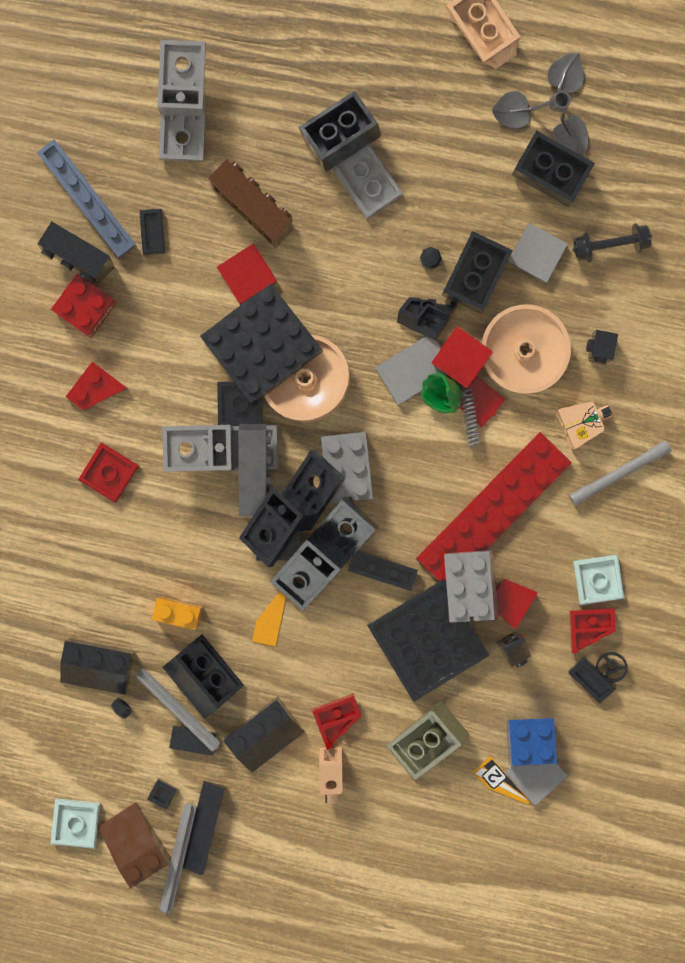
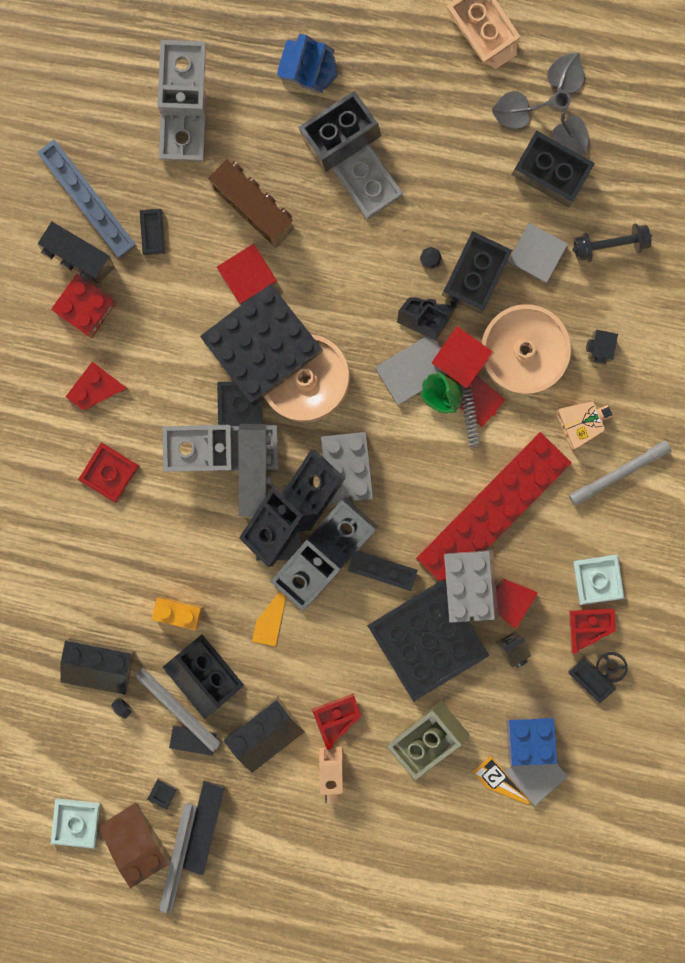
none -> blue piece [277,34,337,93]

